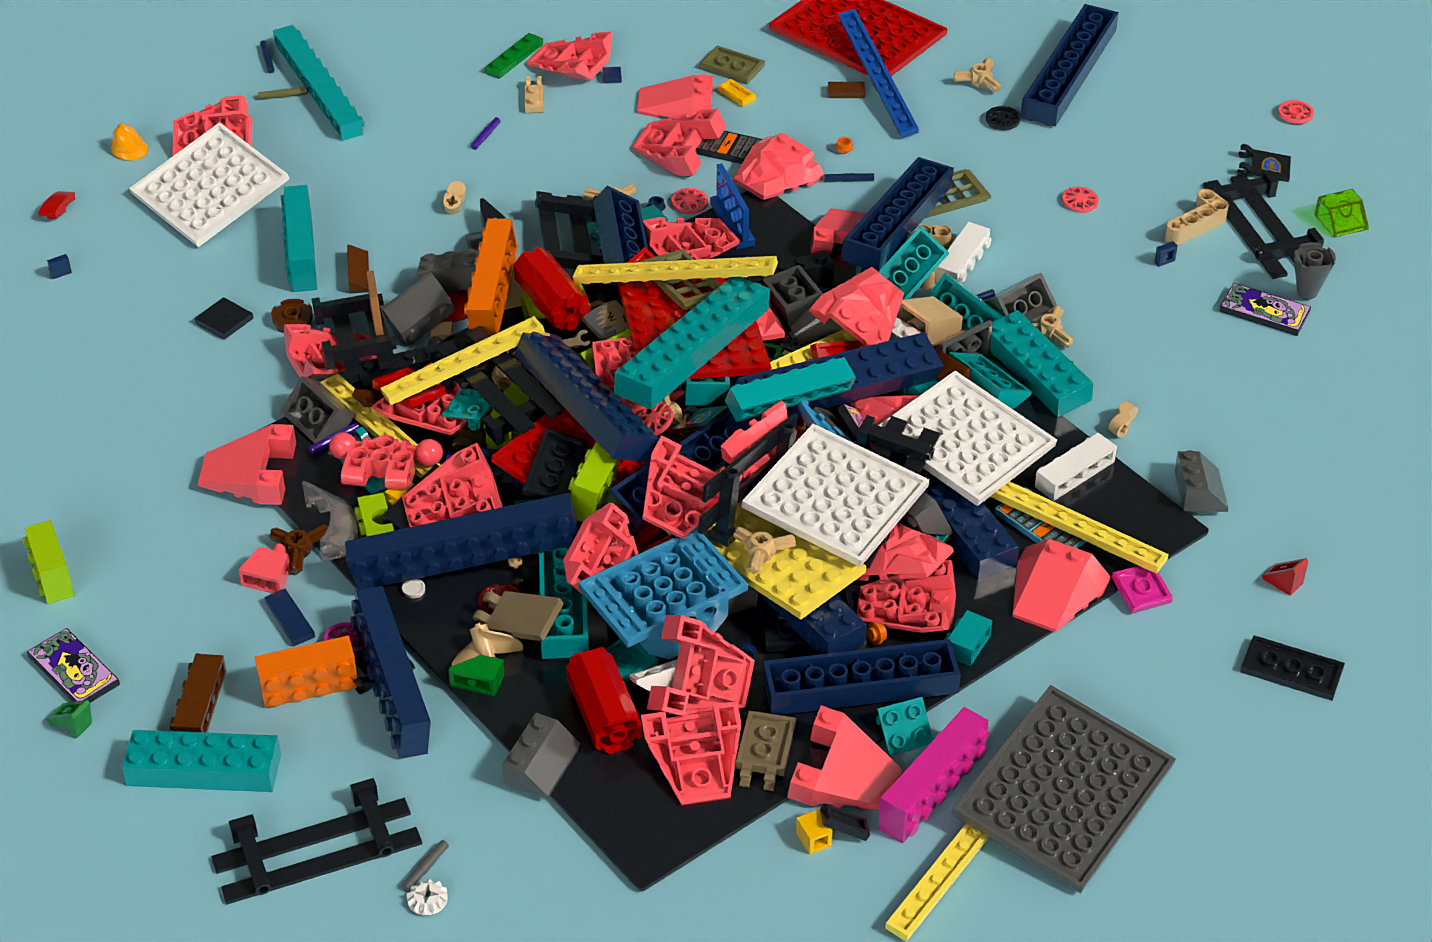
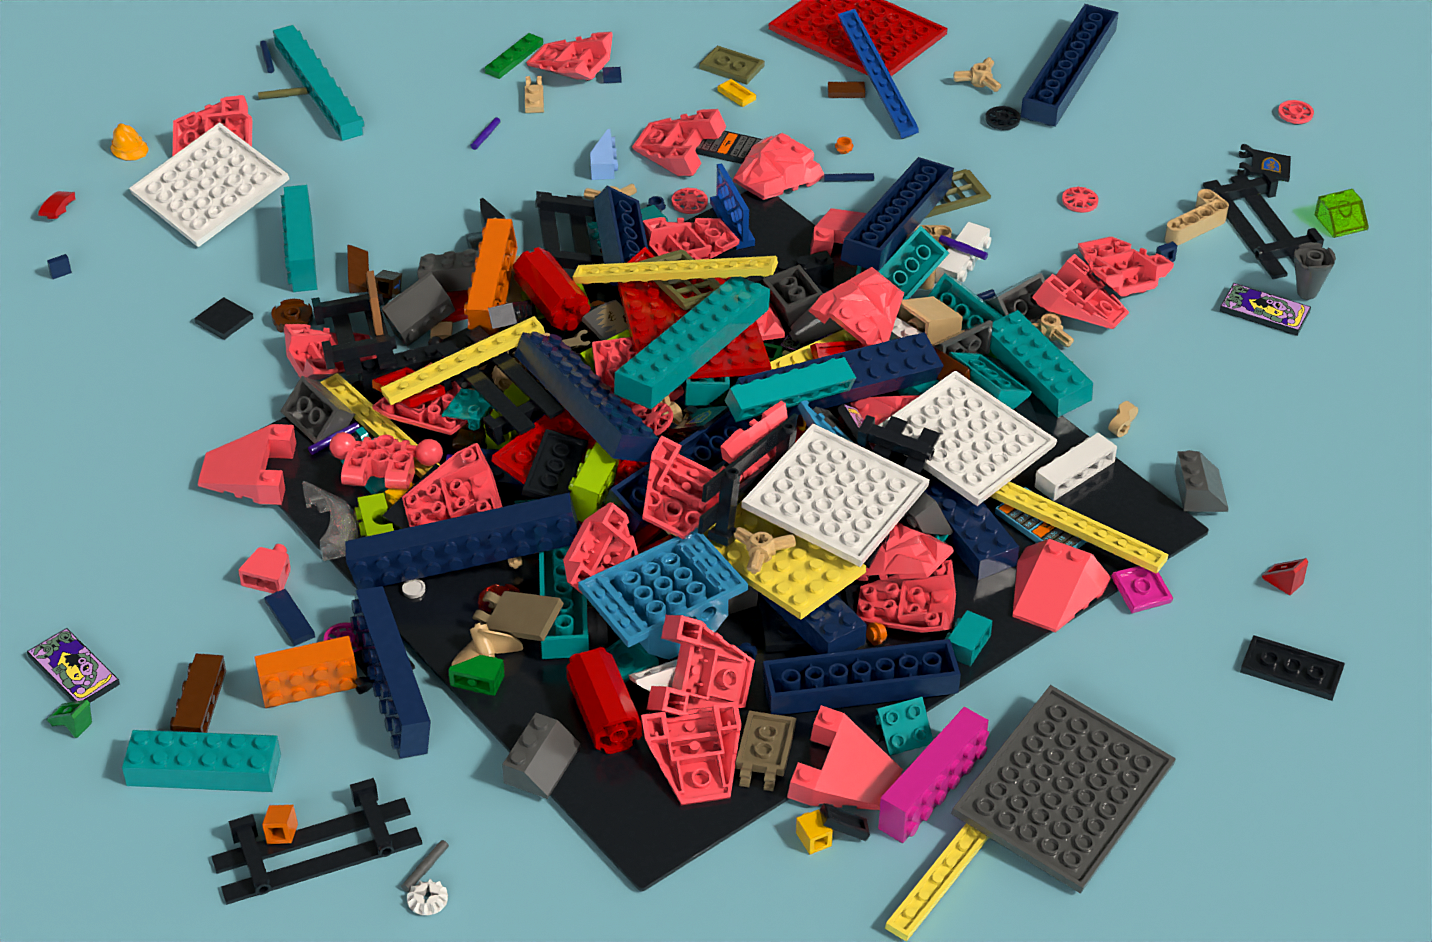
lime brick [22,520,75,604] -> none
reddish brown bush [269,524,330,574] -> none
reddish brown tile [352,389,384,407] -> none
tan piece [443,181,466,214] -> none
coral wedge [637,74,714,120] -> none
none -> orange brick [262,804,298,844]
none -> dark brown brick [375,270,402,299]
none -> brick [488,300,536,329]
none -> light blue slope [590,129,618,180]
none -> dark purple piece [938,235,988,260]
none -> coral wedge [1032,254,1129,329]
none -> coral wedge [1078,236,1174,297]

